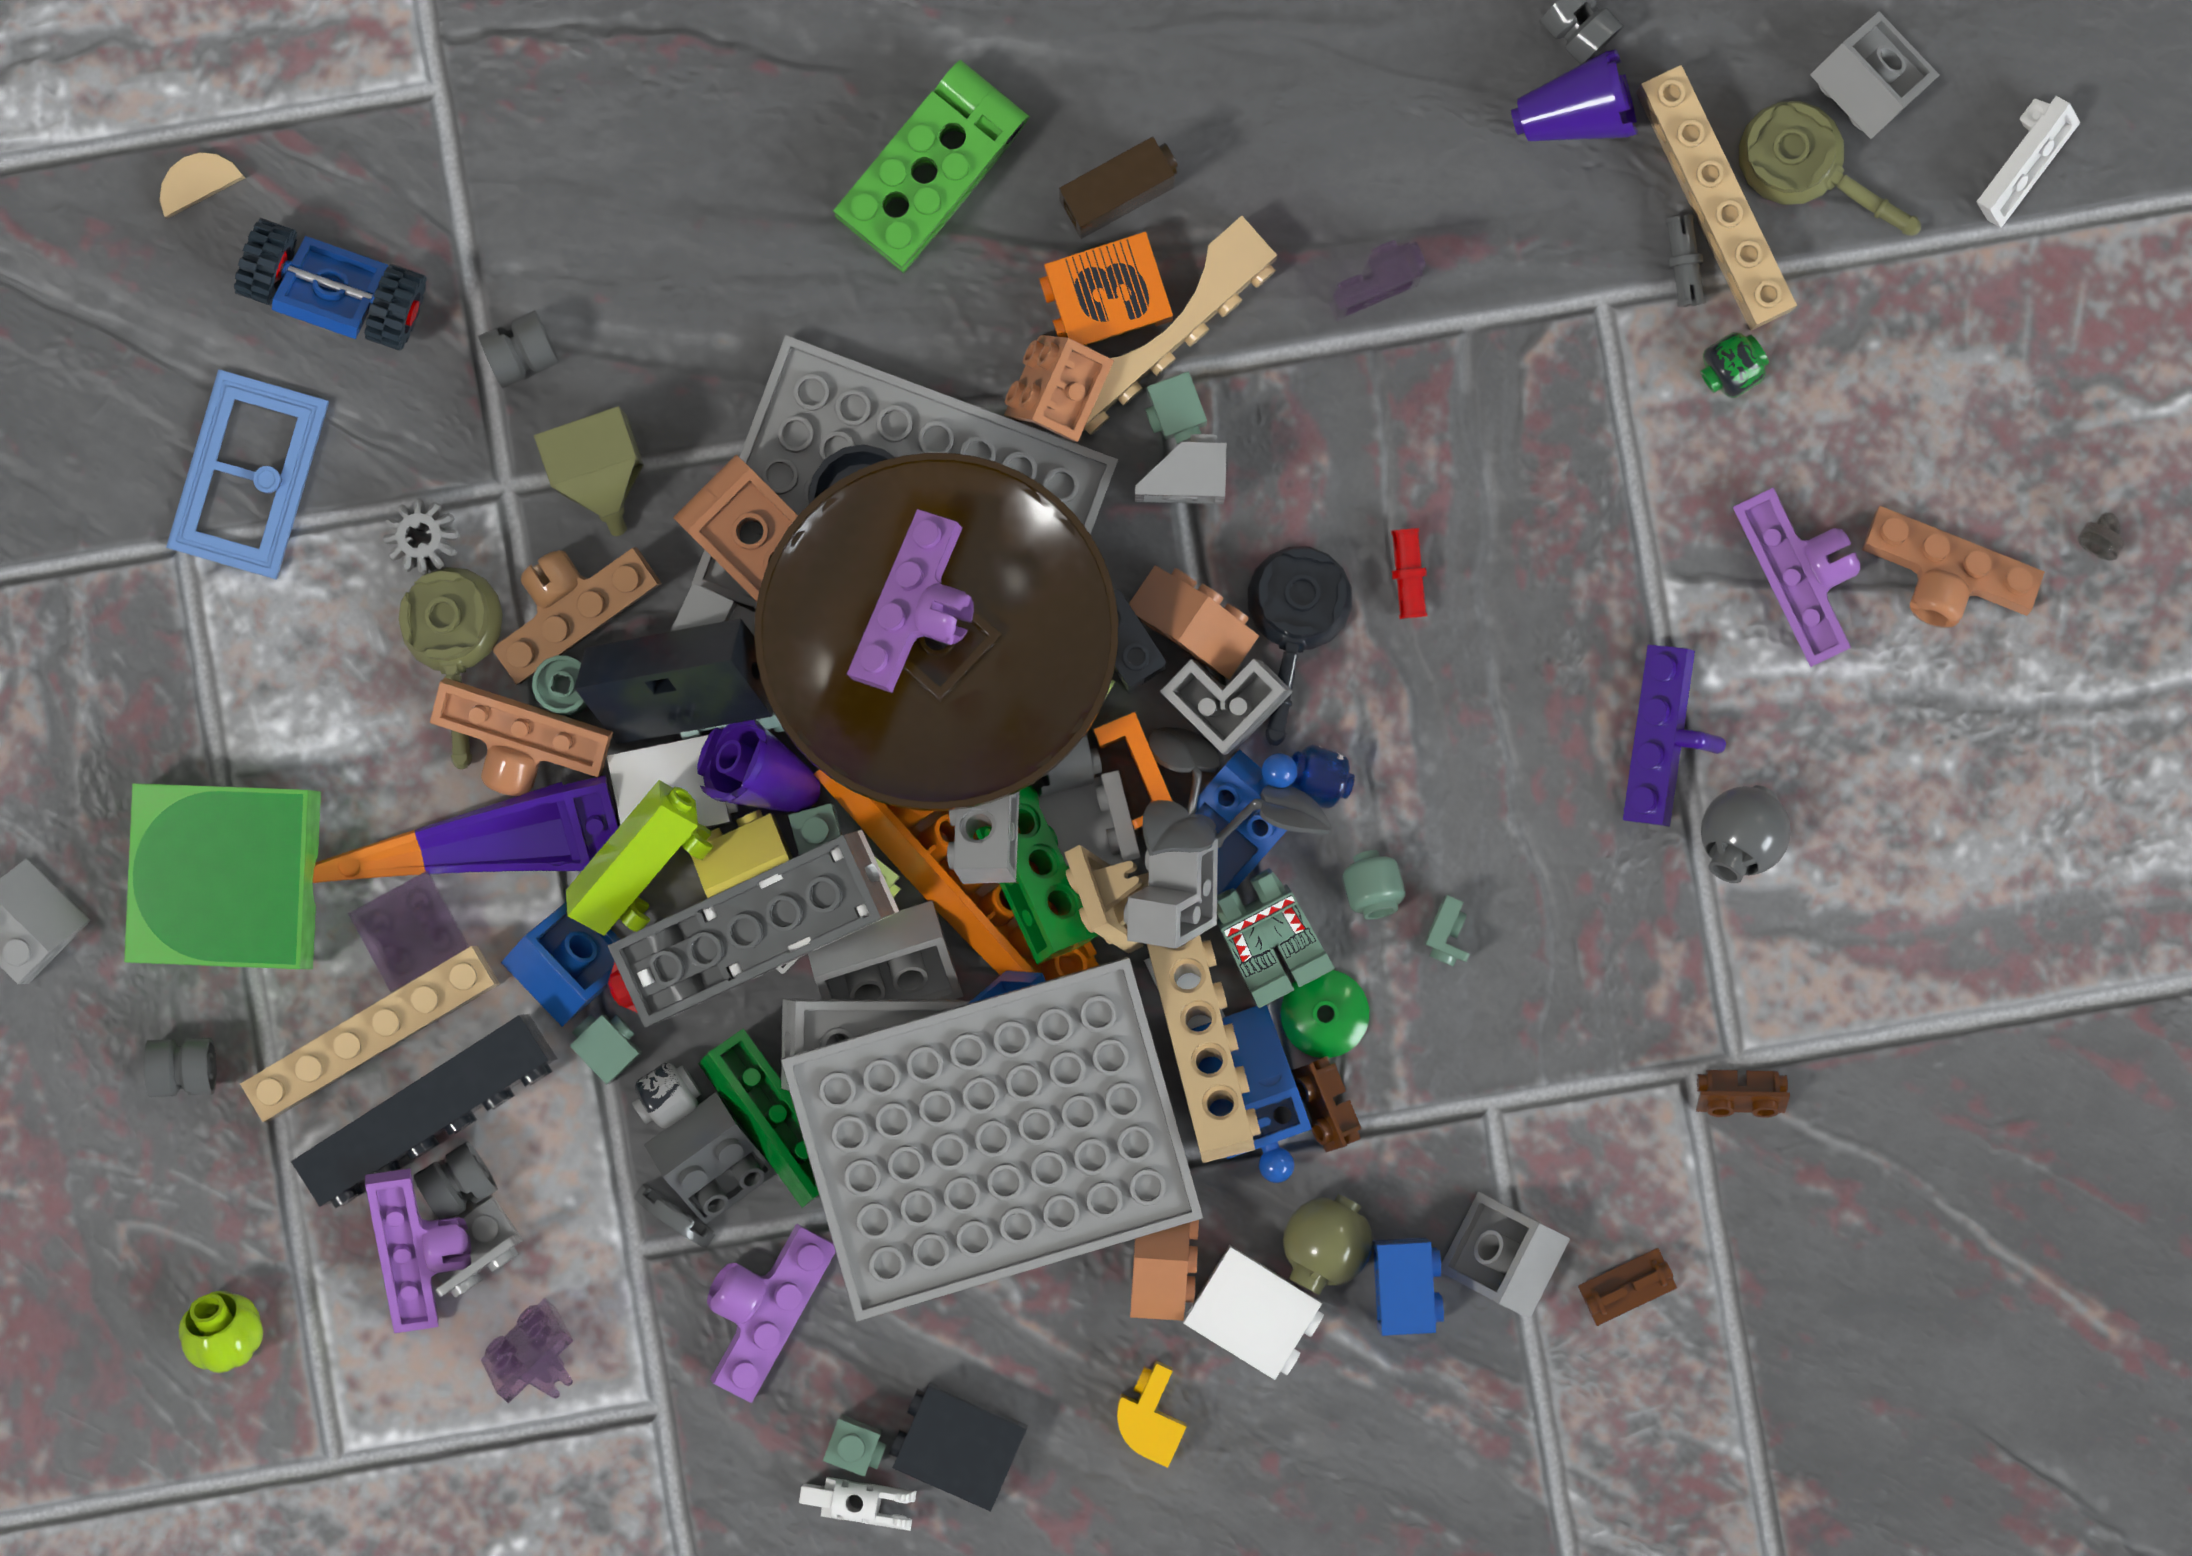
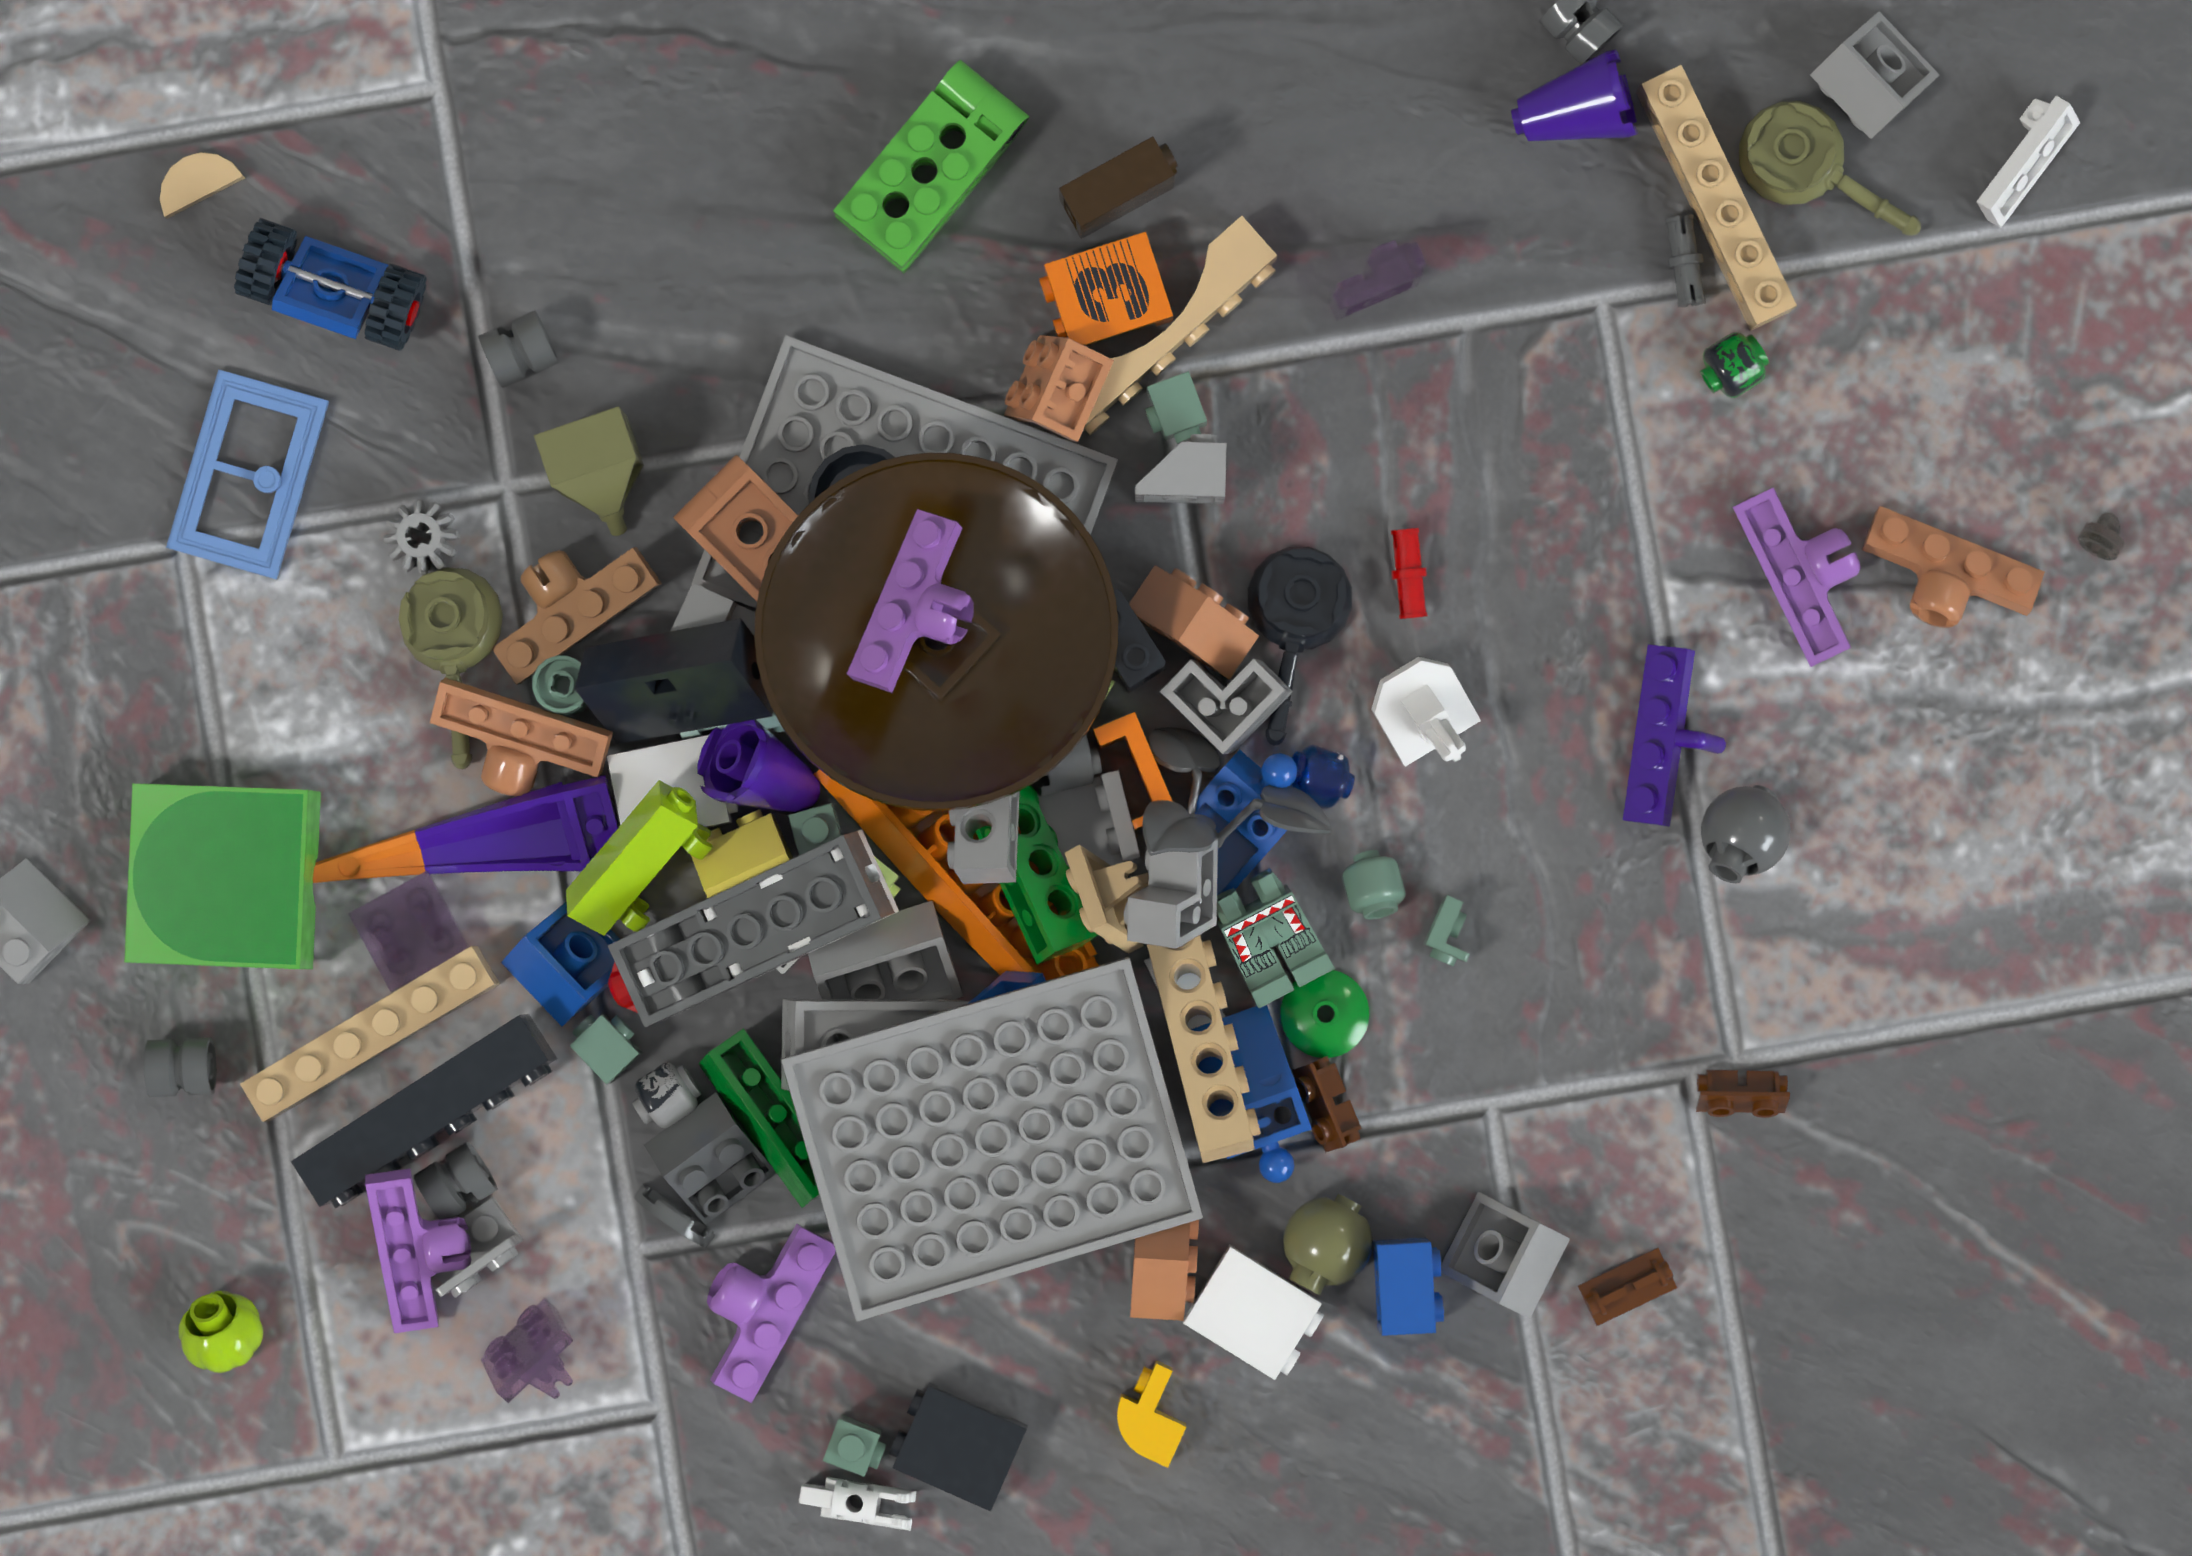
none -> white piece [1371,657,1481,767]

